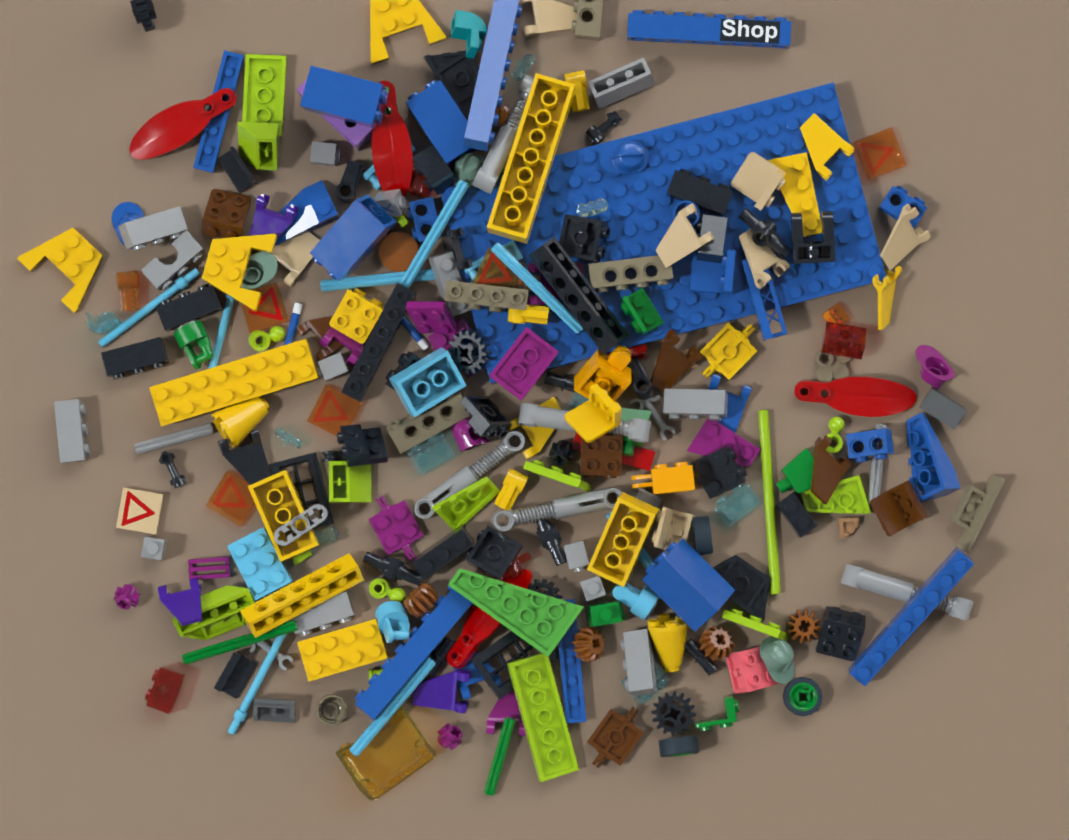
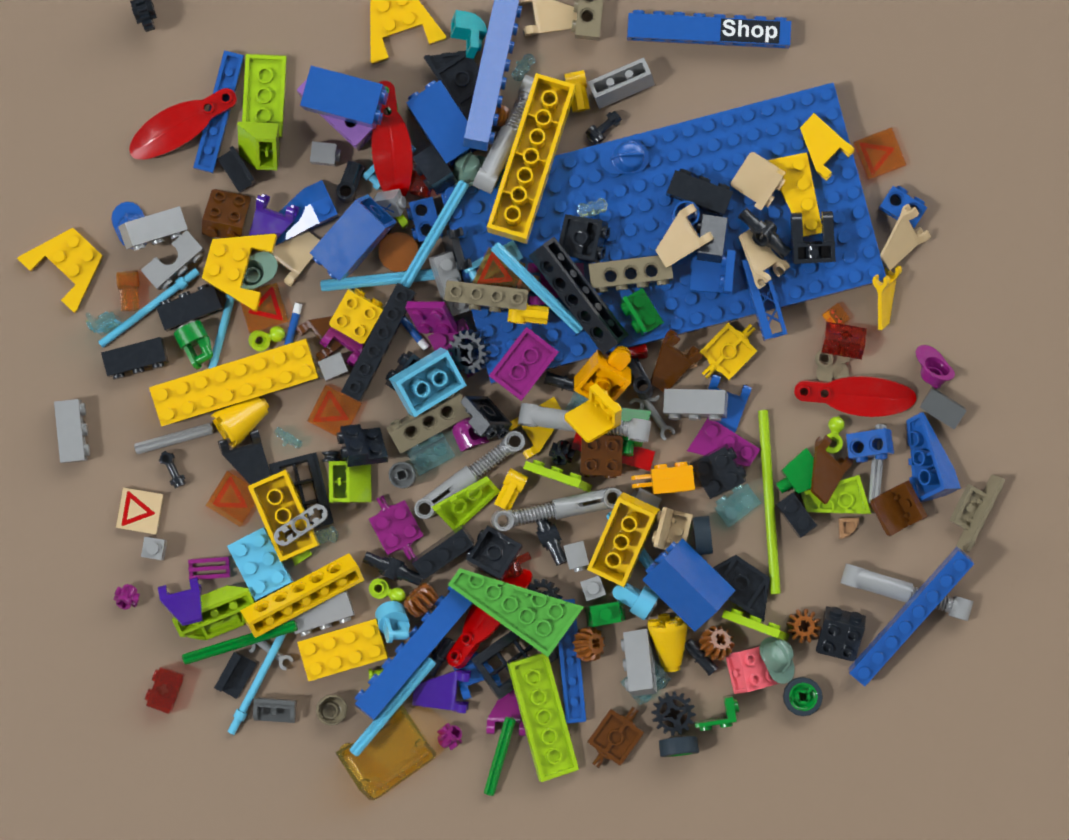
none -> dark grey wheel [388,462,416,489]

